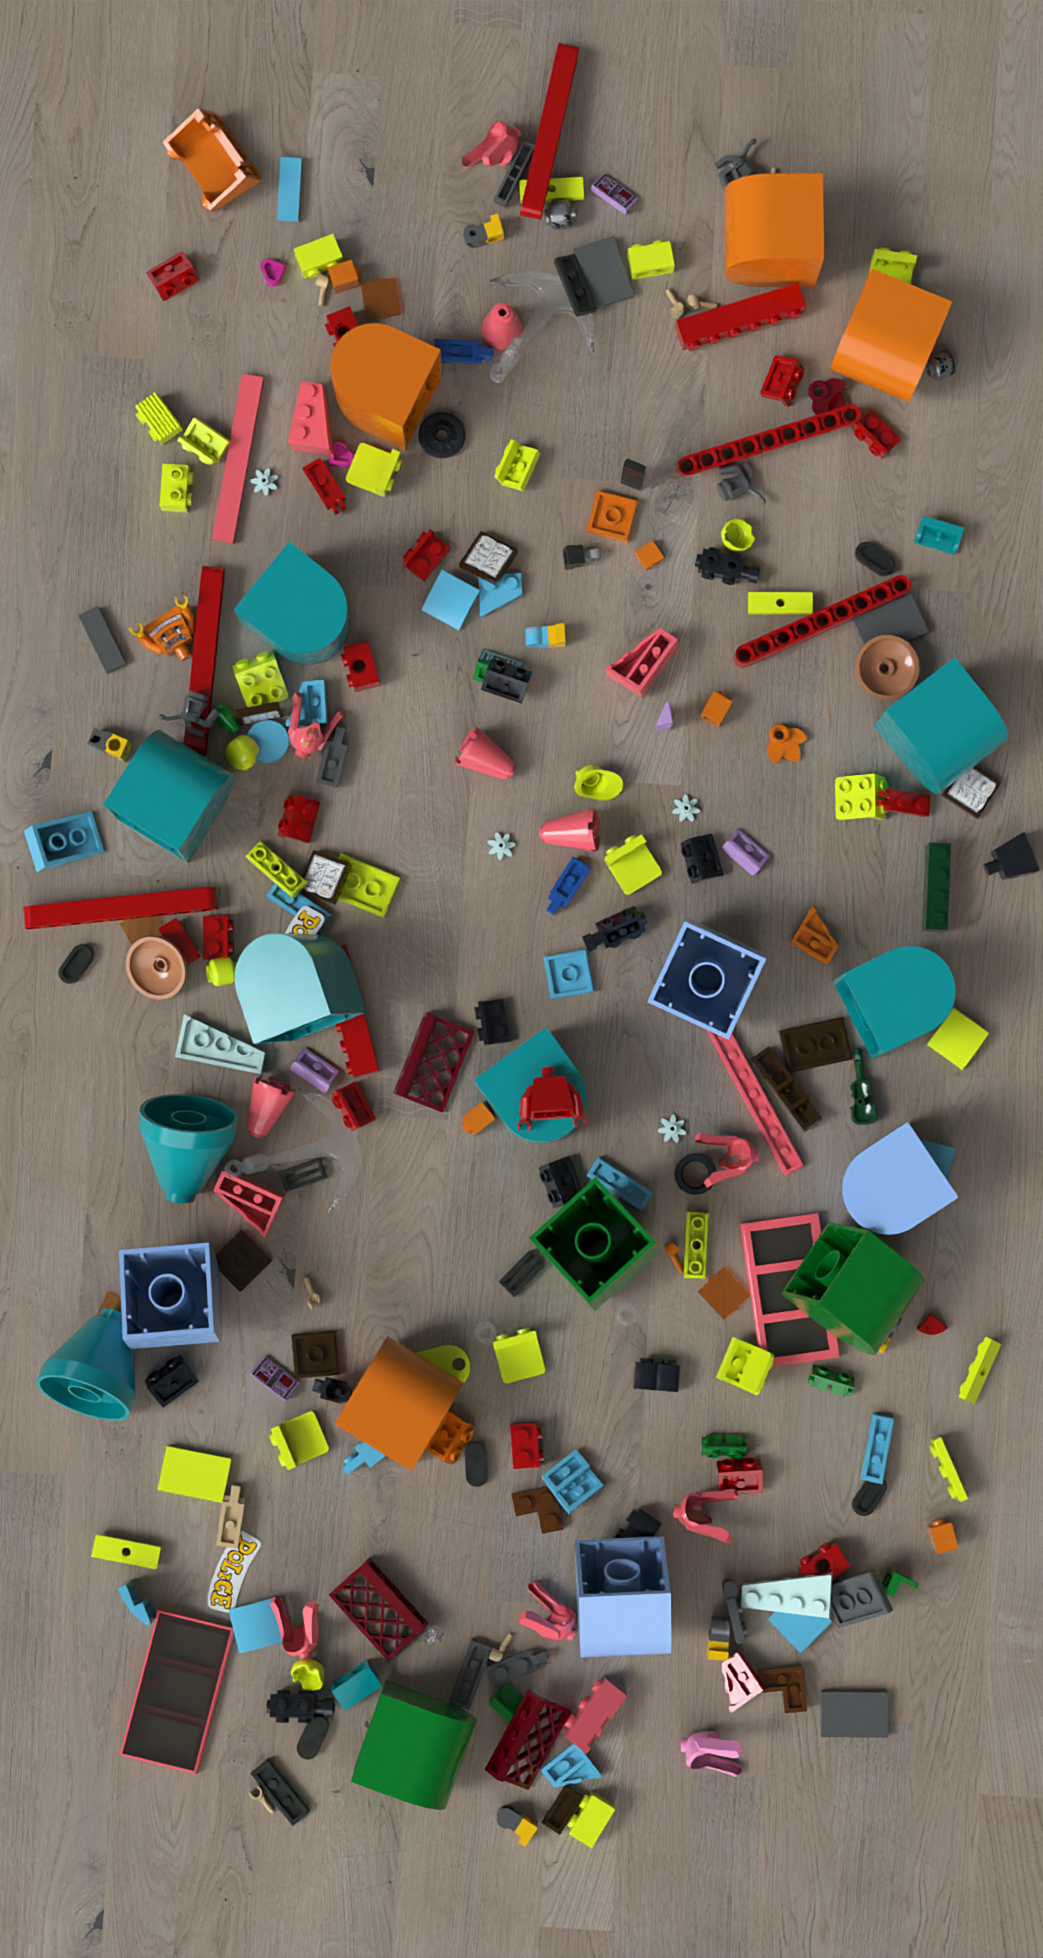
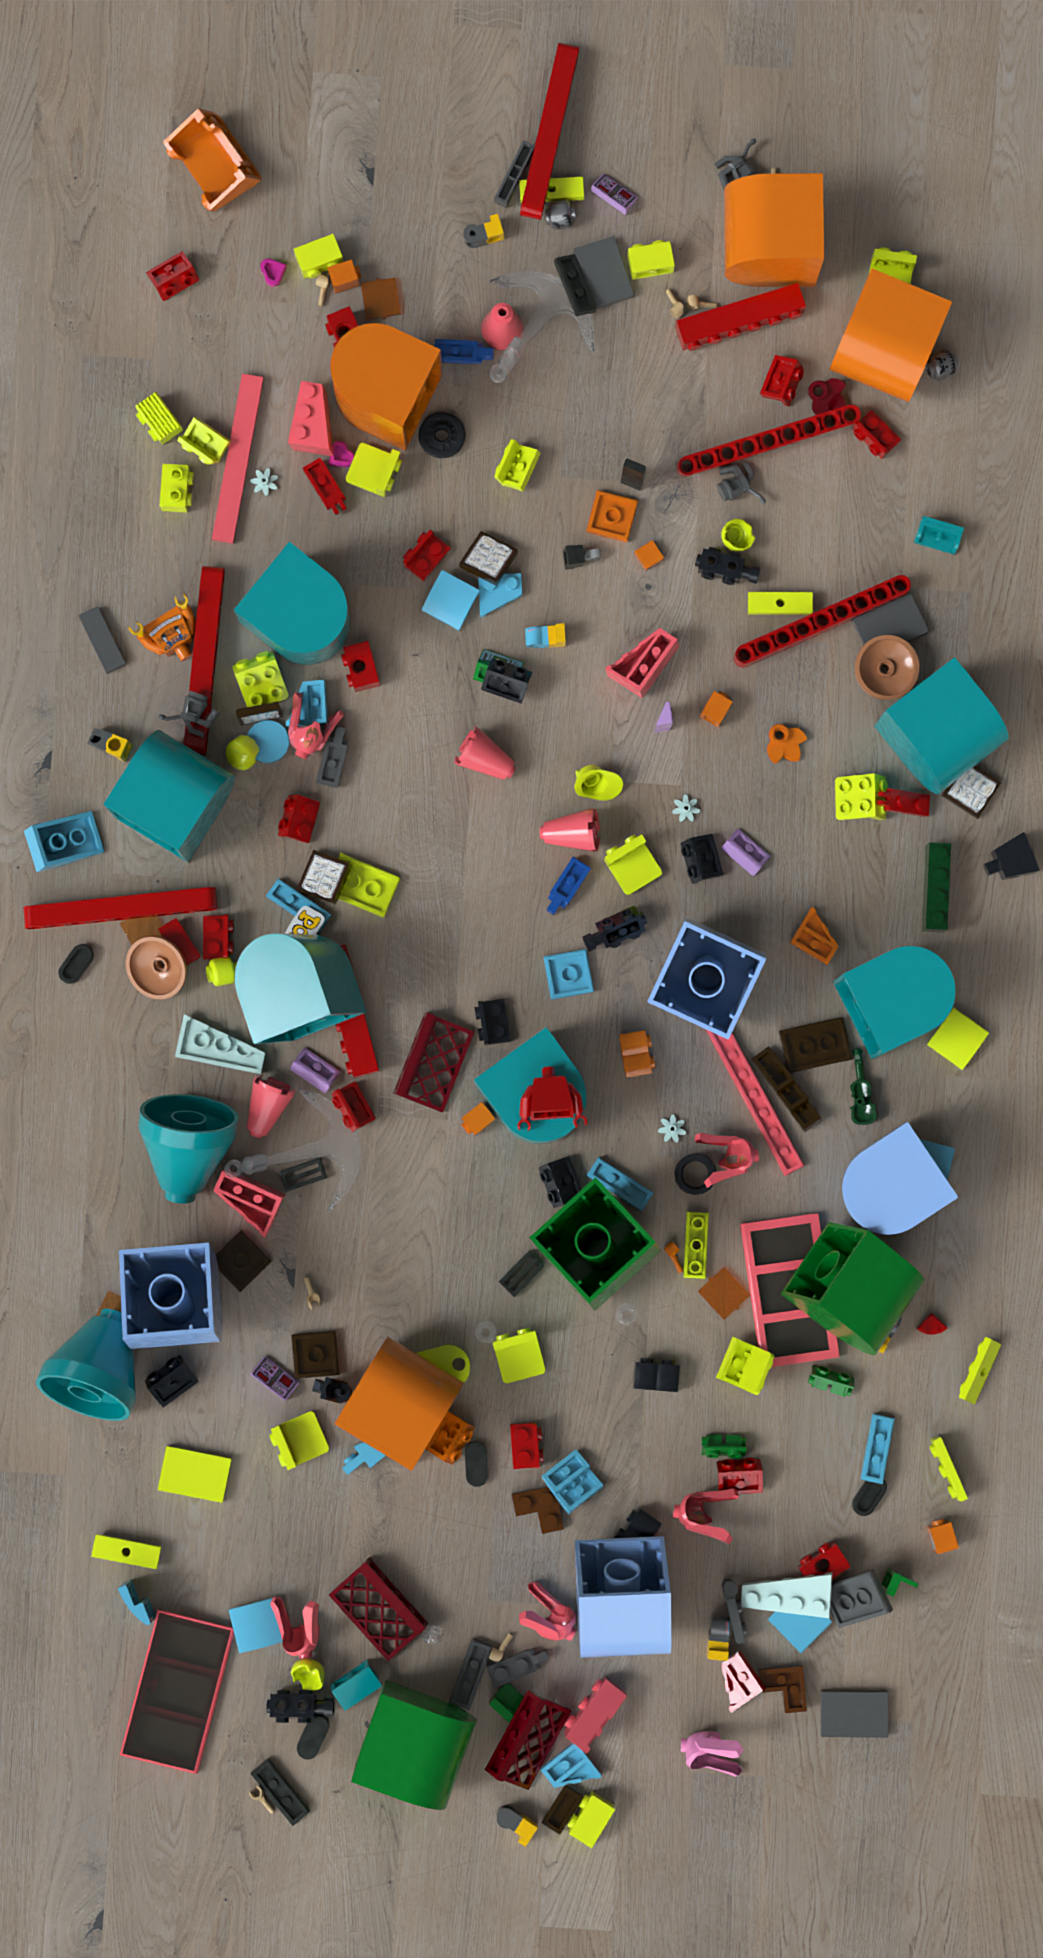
sticker [208,1531,261,1613] -> none
green cone [215,703,242,735] -> none
tan hinge [216,1484,245,1549] -> none
neon yellow tile [246,841,308,899] -> none
medium azure tile [277,157,302,222] -> none
coral piece [461,121,521,167] -> none
light aqua plant [487,832,515,860] -> none
pearl dark grey tile [855,542,895,576] -> none
none -> orange brick [619,1030,655,1078]

